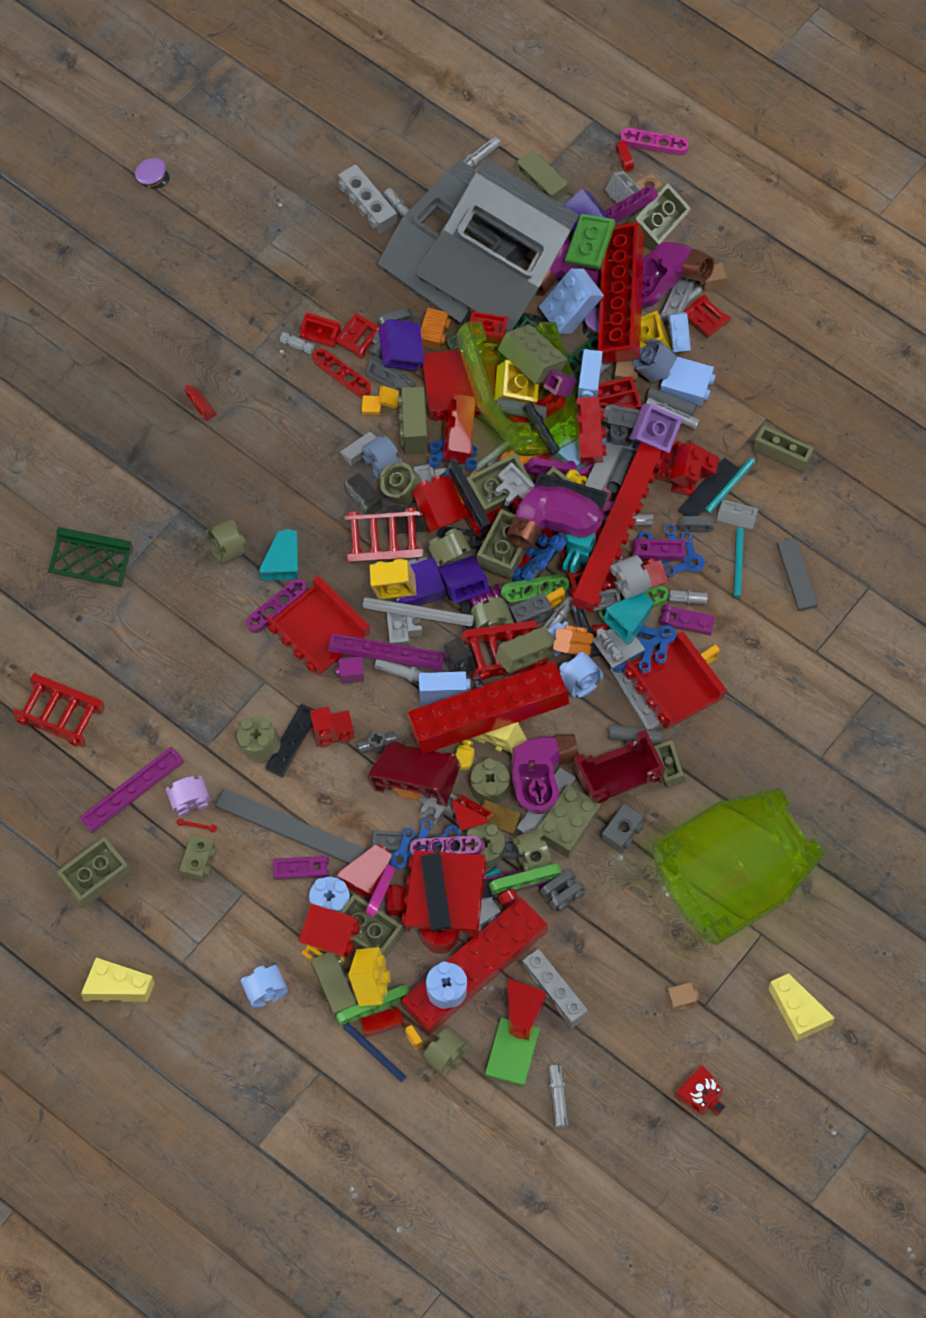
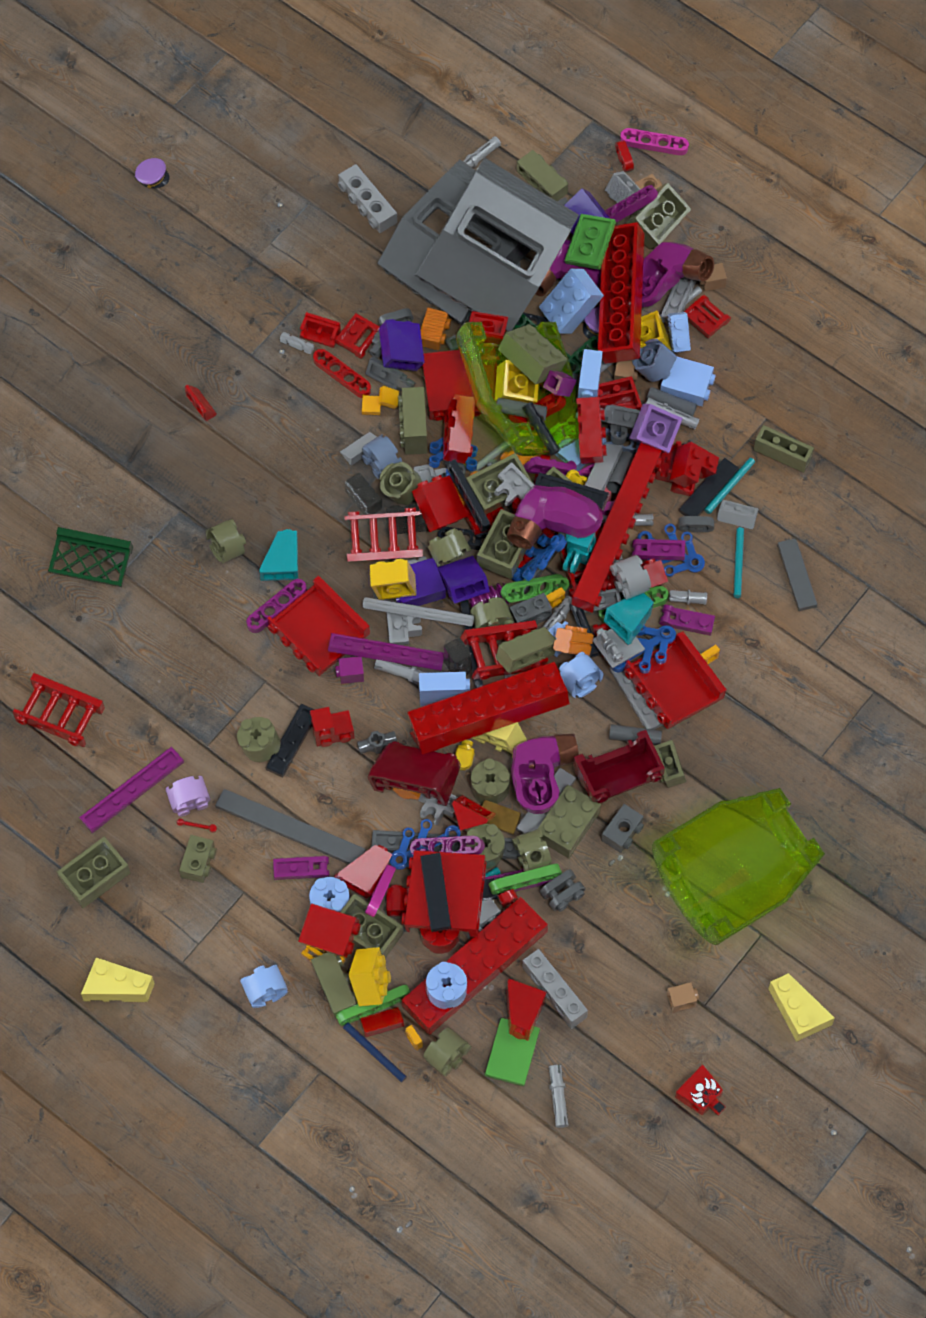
light grey pin [383,188,410,217] -> none

